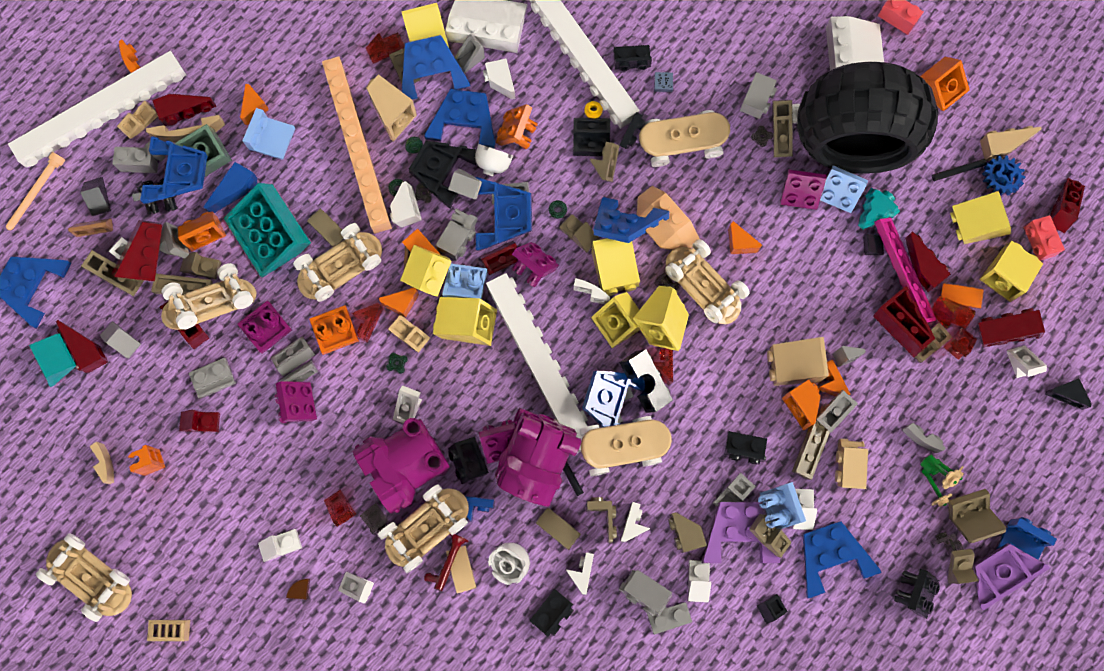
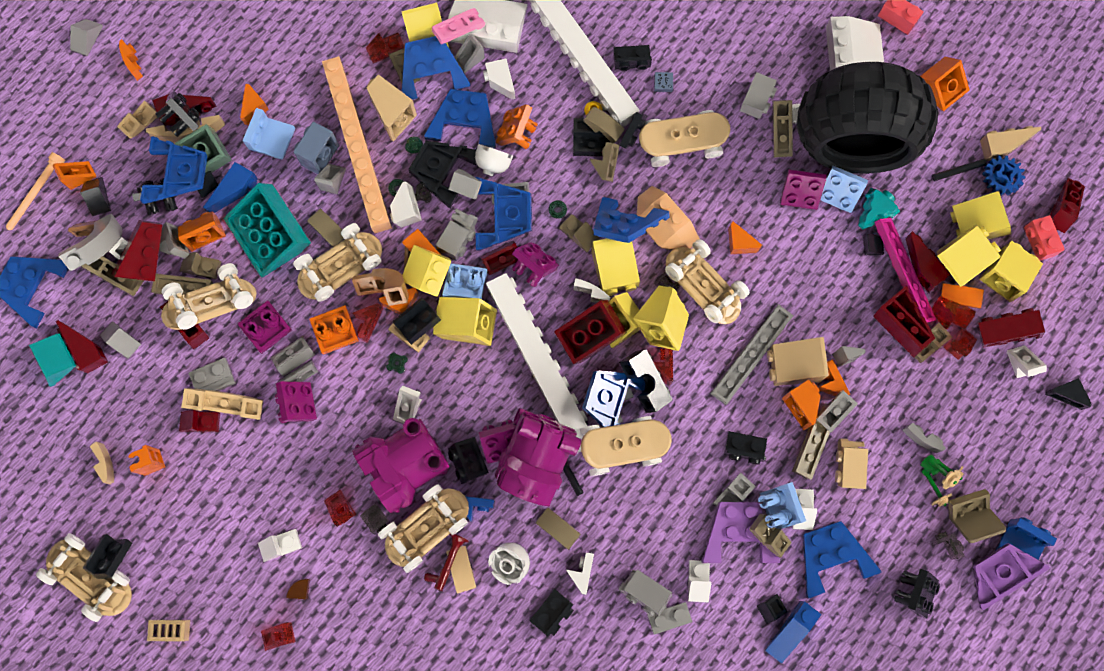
white brick [8,51,186,168] -> none
light grey hinge [112,142,165,173] -> none
white slope [338,572,374,603] -> none
dark tan bracket [586,497,617,543] -> none
white slope [620,502,650,542] -> none
dark tan slope [668,512,707,553] -> none
clear smoke plate [751,126,773,147] -> none
dark tan slope [947,549,978,584] -> none
none -> orange slope [53,161,96,190]
none -> light grey arch [59,213,123,271]
none -> light grey slope [70,19,103,56]
none -> black bracket [83,534,133,579]
none -> black plate [155,91,201,137]
none -> tan slope [181,388,263,420]
none -> black slope [197,171,218,198]
none -> clear red slope [261,622,296,651]
none -> sand blue brick [294,122,339,174]
none -> light grey slope [315,164,346,194]
none -> medium nougat arch [352,268,409,306]
none -> black bracket [393,298,441,345]
none -> bright pink plate [432,8,485,45]
none -> dark red brick [554,300,627,364]
none -> dark tan slope [583,107,625,143]
none -> light grey tile [711,304,794,405]
none -> blue slope [765,601,822,664]
none -> light yellow slope [937,224,1001,287]

